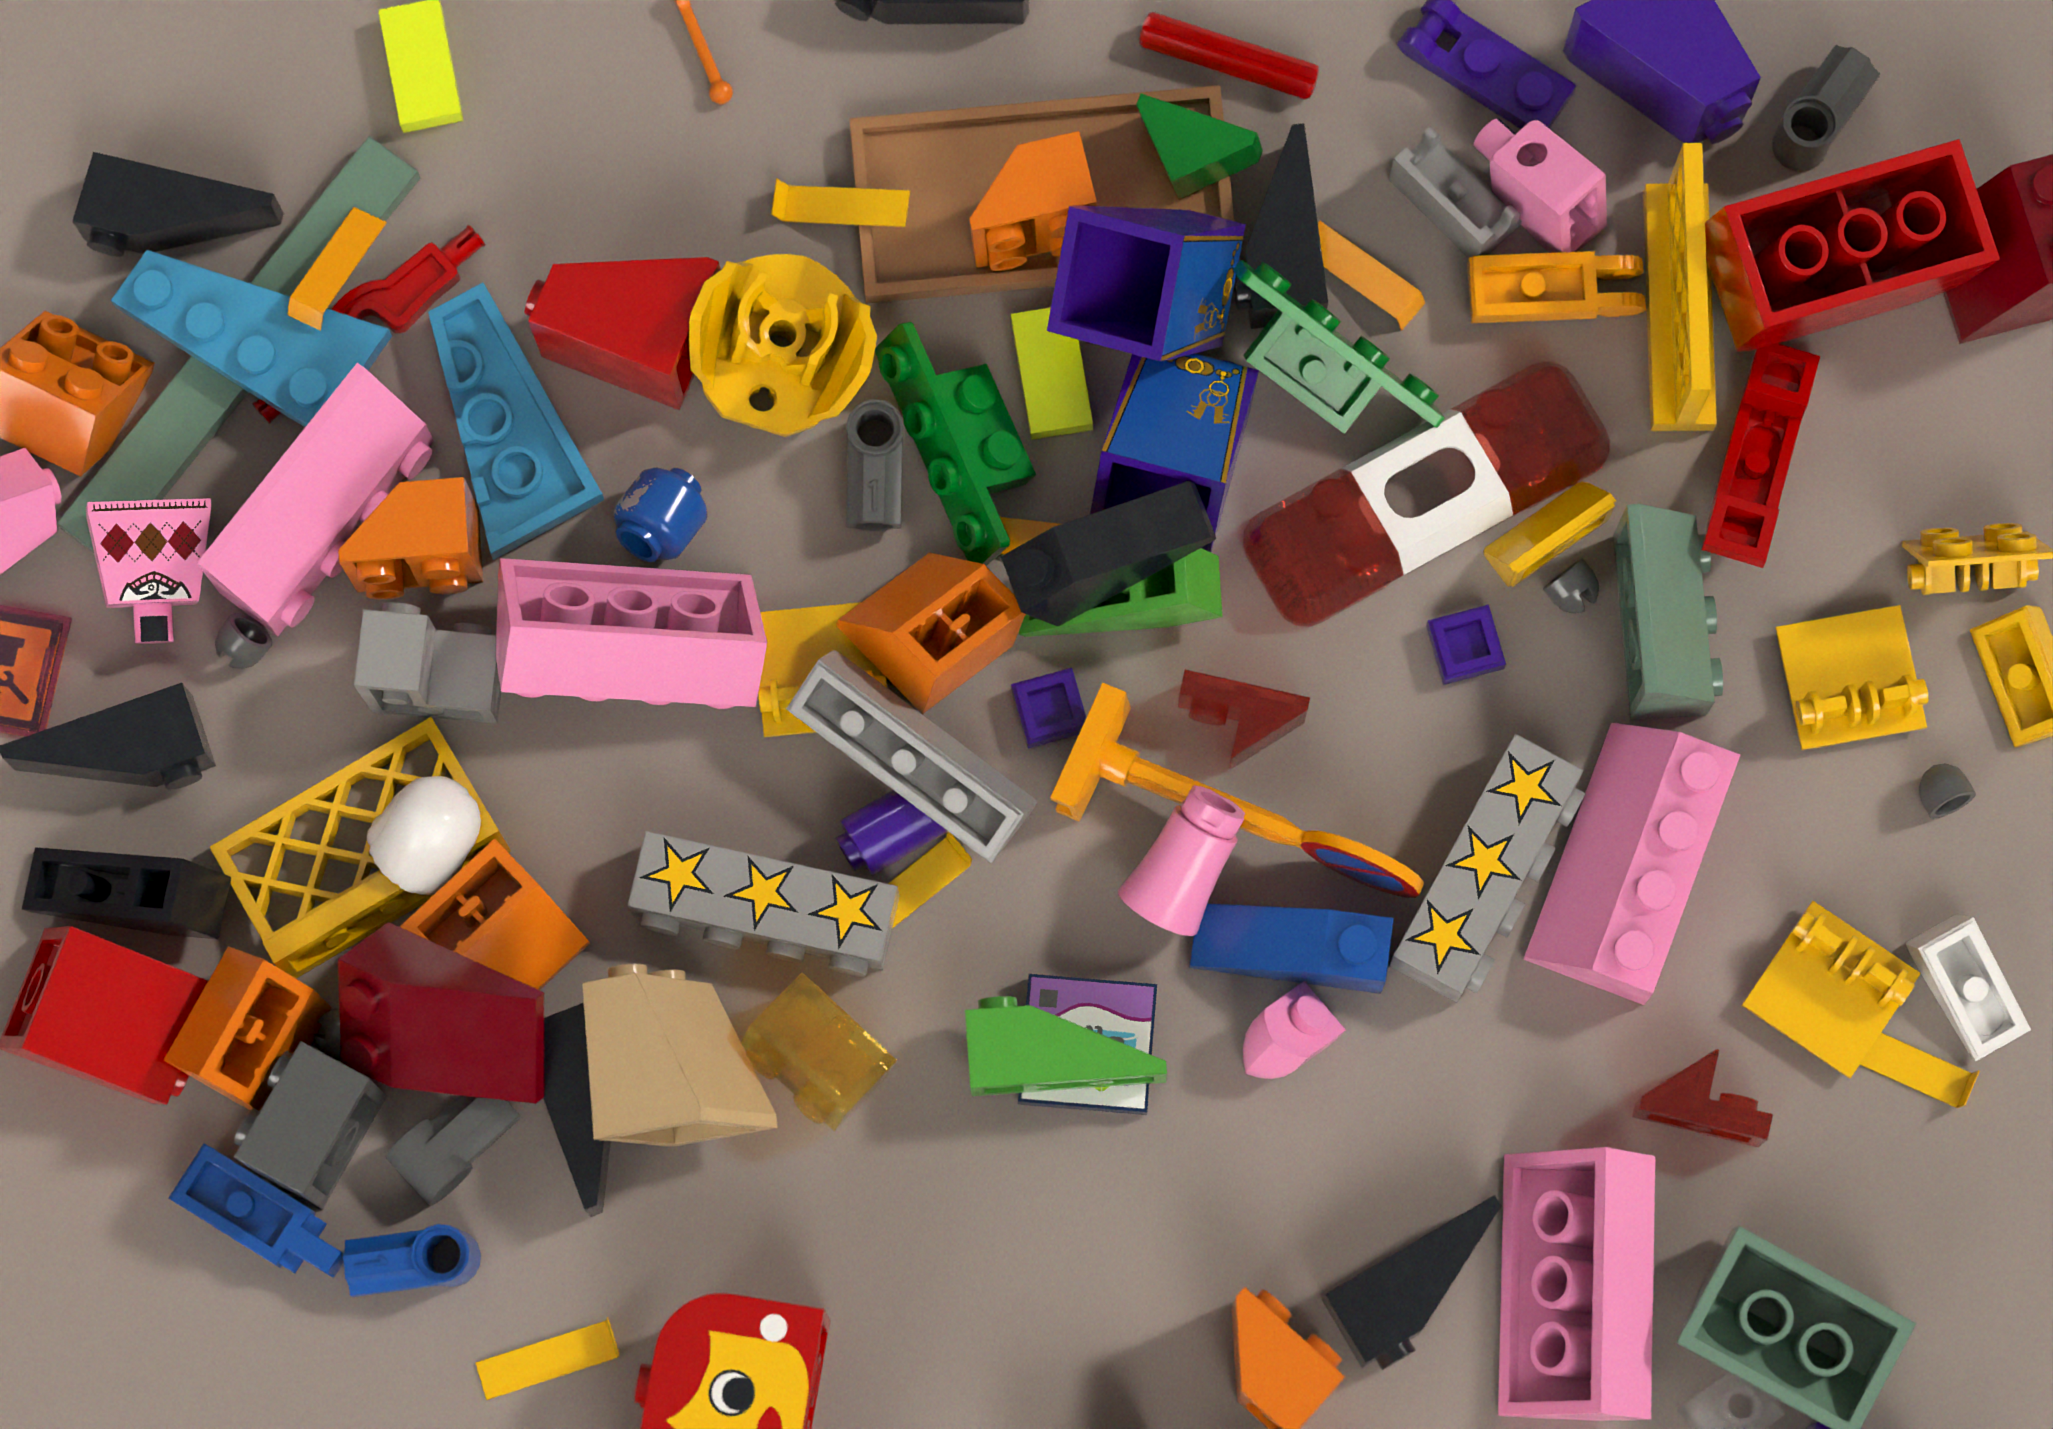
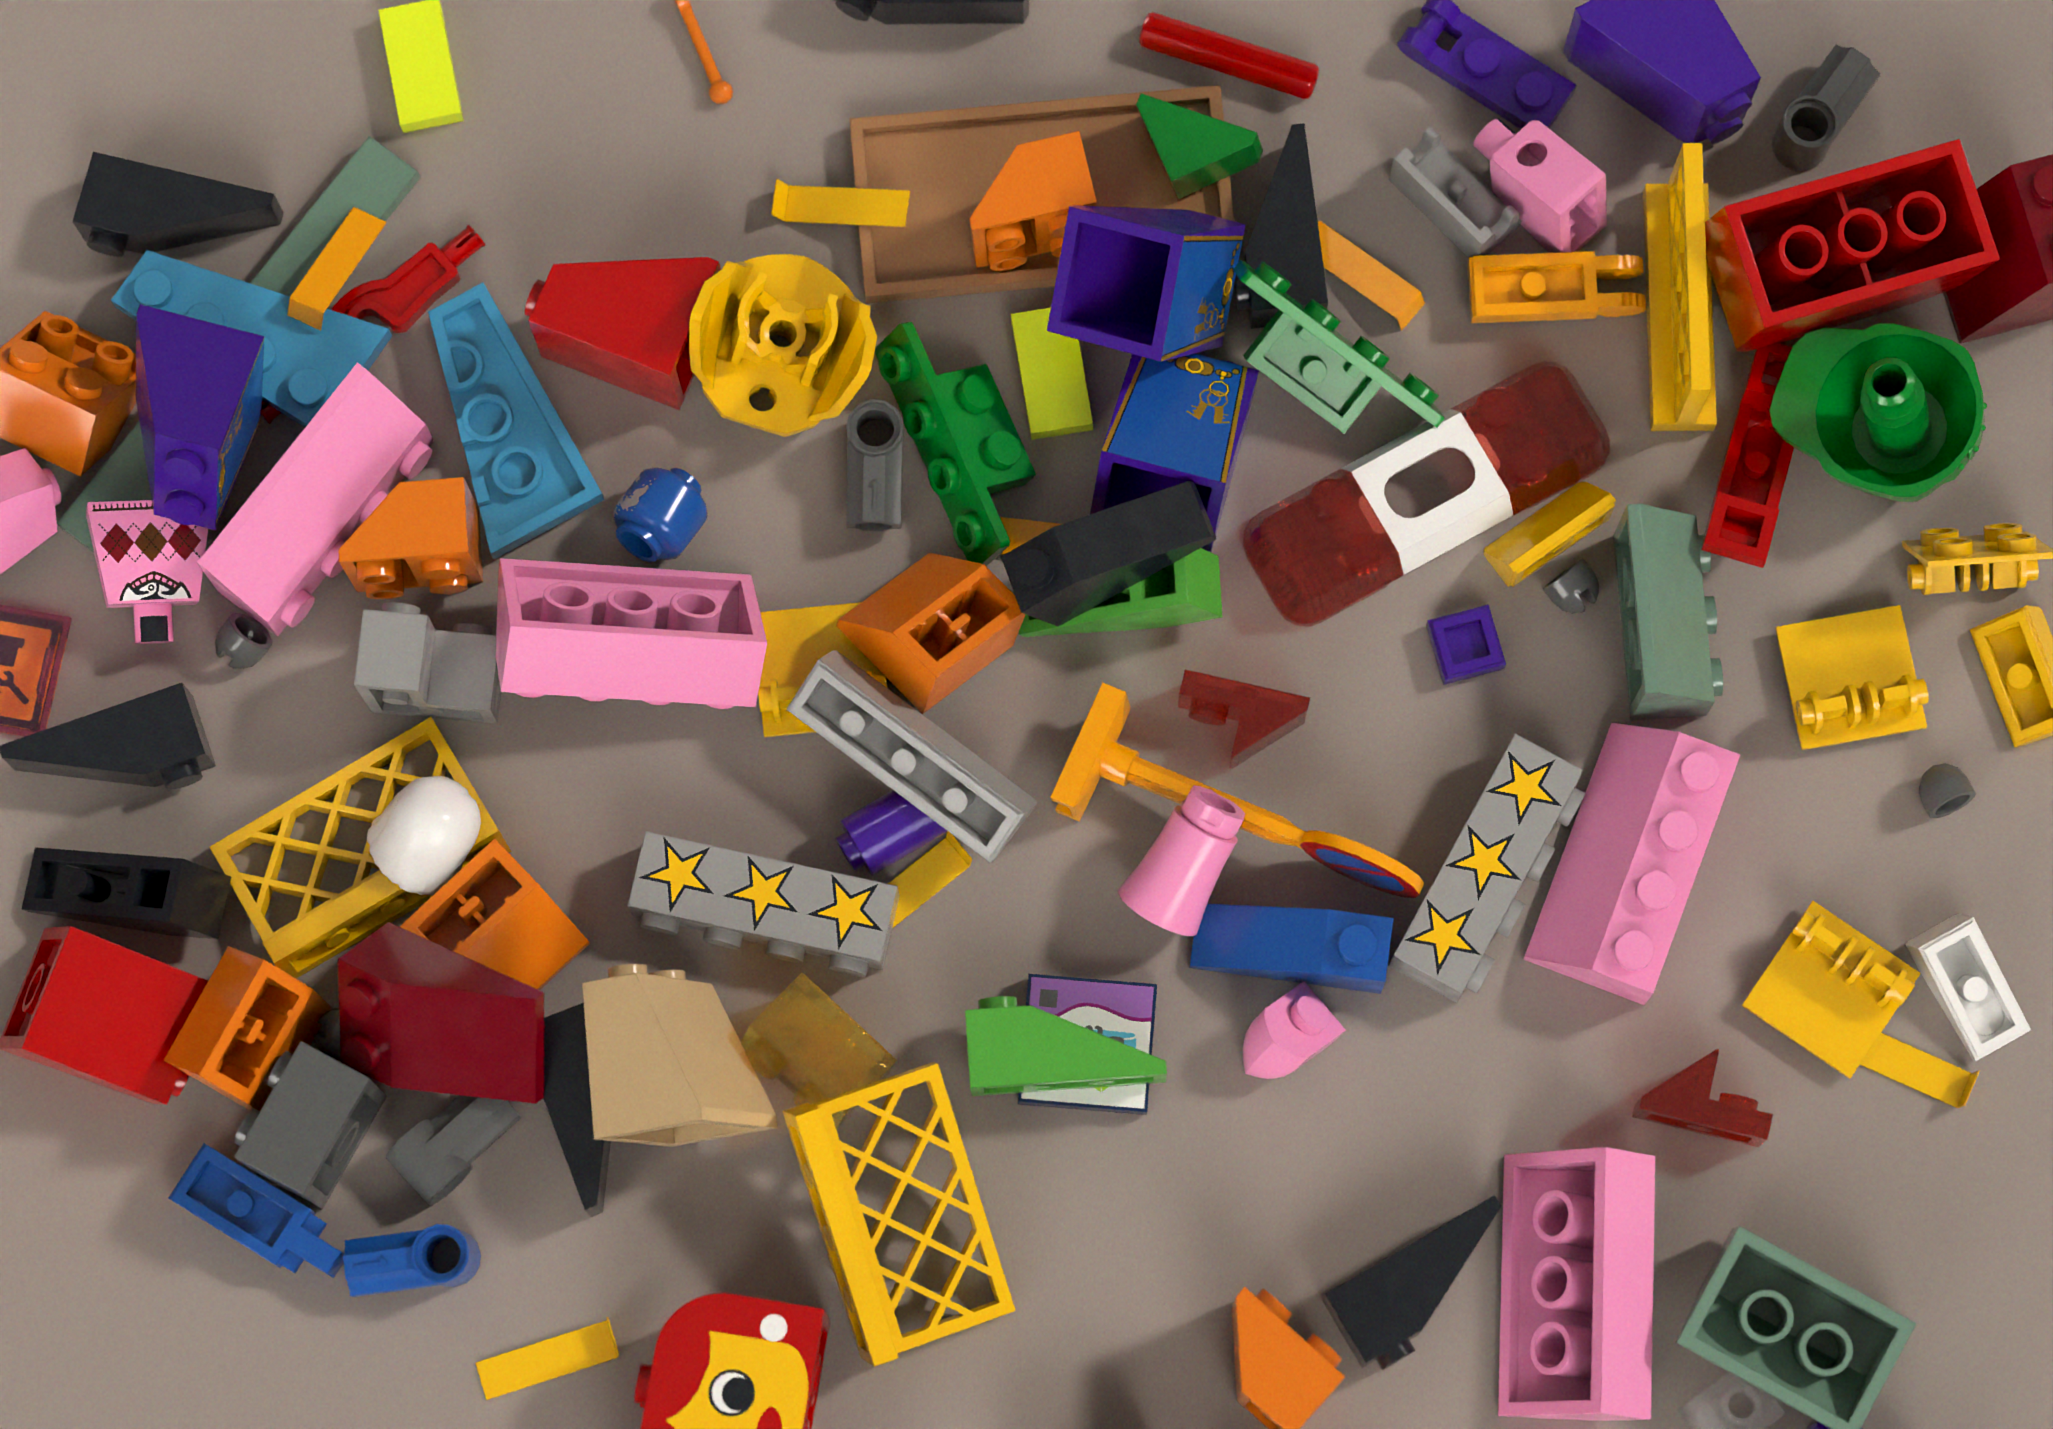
dark purple tile [1011,668,1086,749] -> none
none -> dark purple slope [136,304,264,530]
none -> yellow fence [782,1062,1016,1367]
none -> green piece [1770,323,1987,502]

